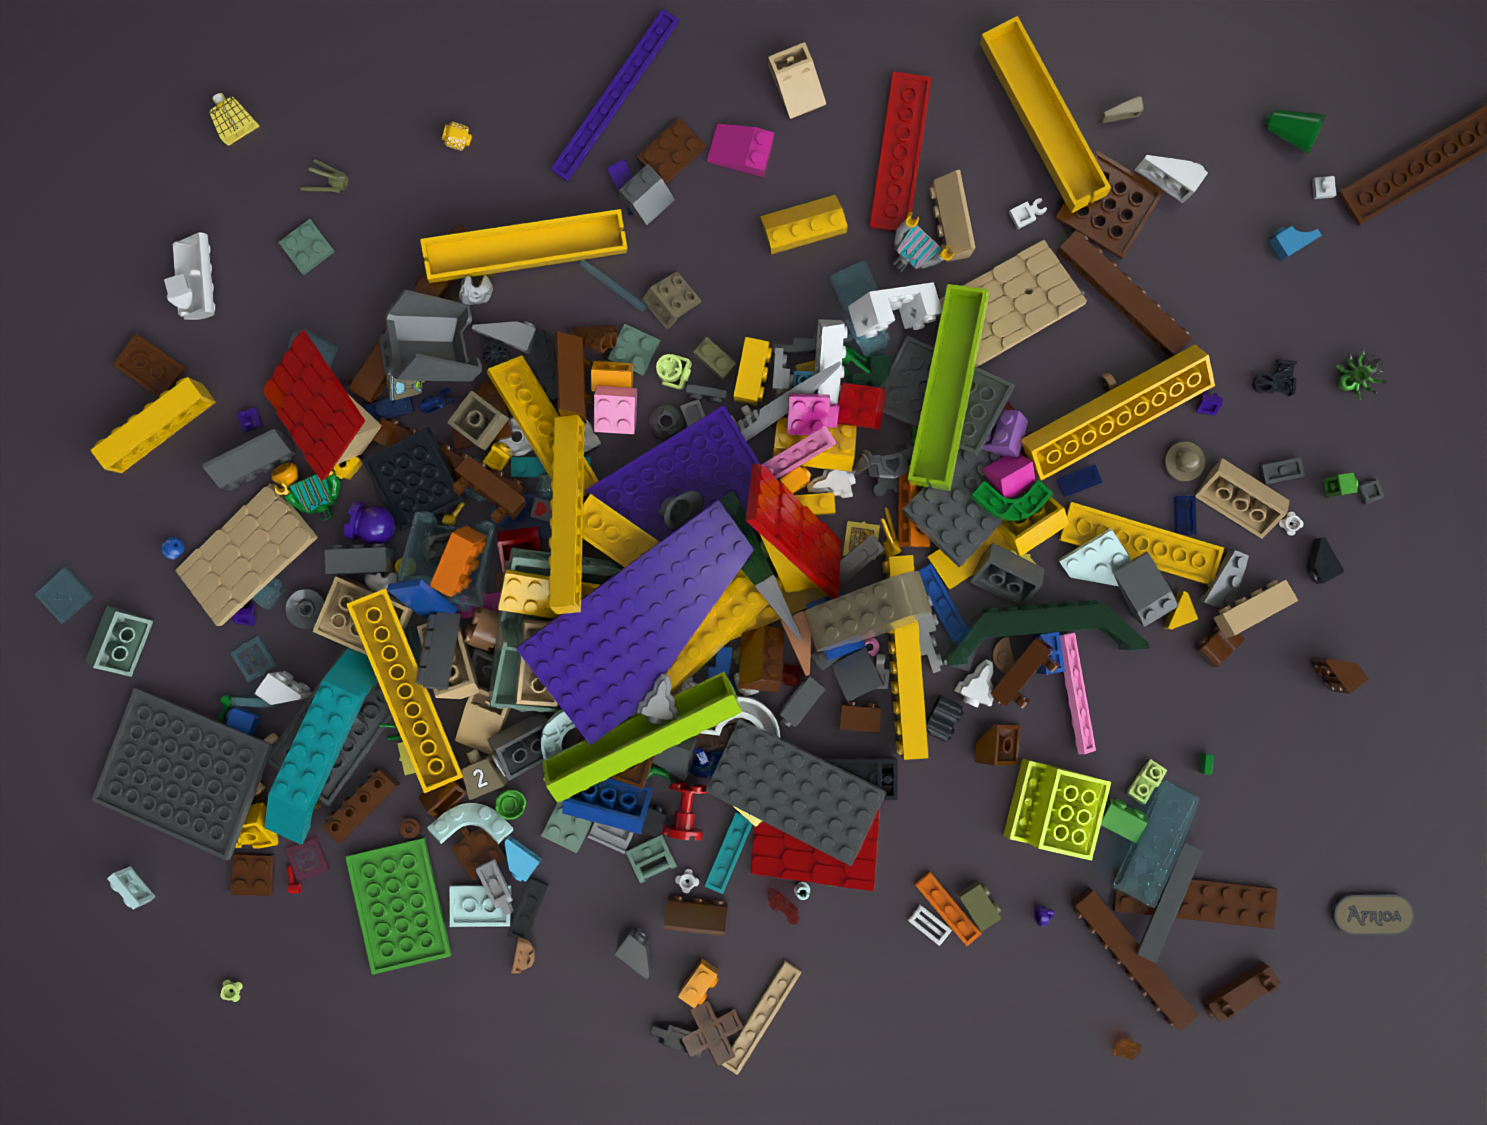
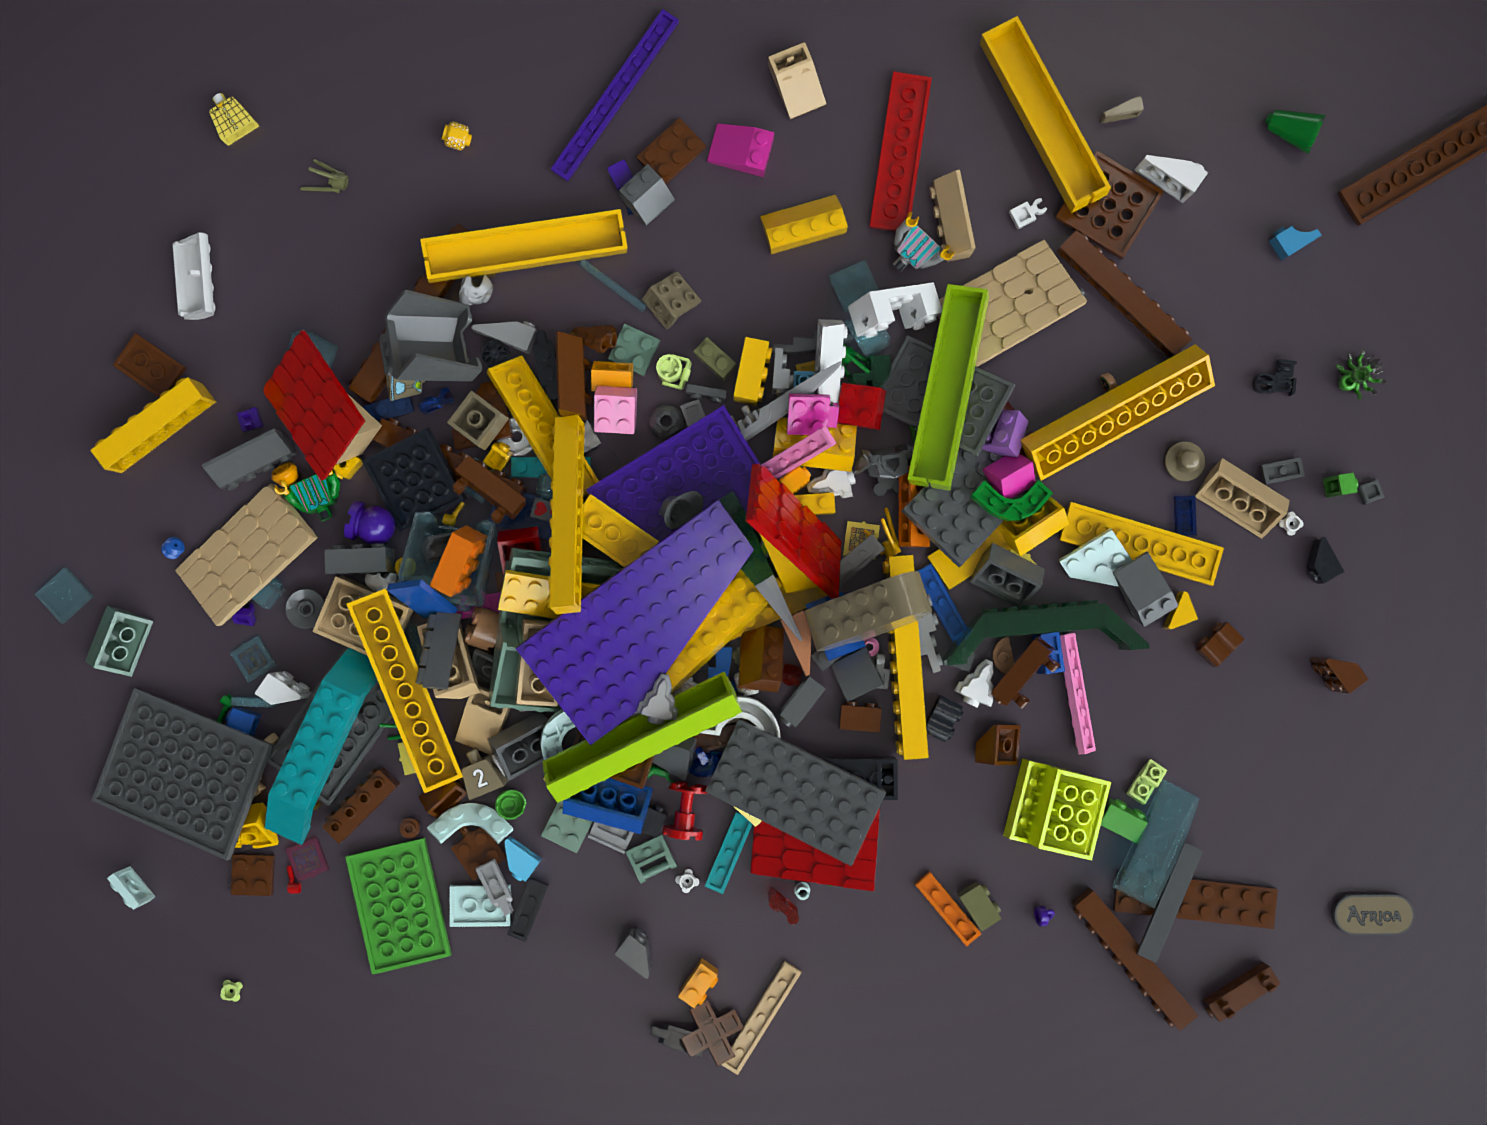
white tile [164,273,192,309] -> none
sand green plate [278,219,335,275] -> none
medium nougat plate [511,937,535,973] -> none
reddish brown slope [664,895,728,936] -> none
white tile [907,904,952,946] -> none
clear blue plate [1057,464,1103,497] -> none
clear orange plate [1113,1038,1141,1061] -> none
dark purple tile [1196,391,1223,416] -> none
green tile [1198,752,1214,775] -> none
dark grey wing [1199,549,1249,609] -> none
tan brick [1214,580,1298,639] -> none
white tile [1312,176,1336,199] -> none

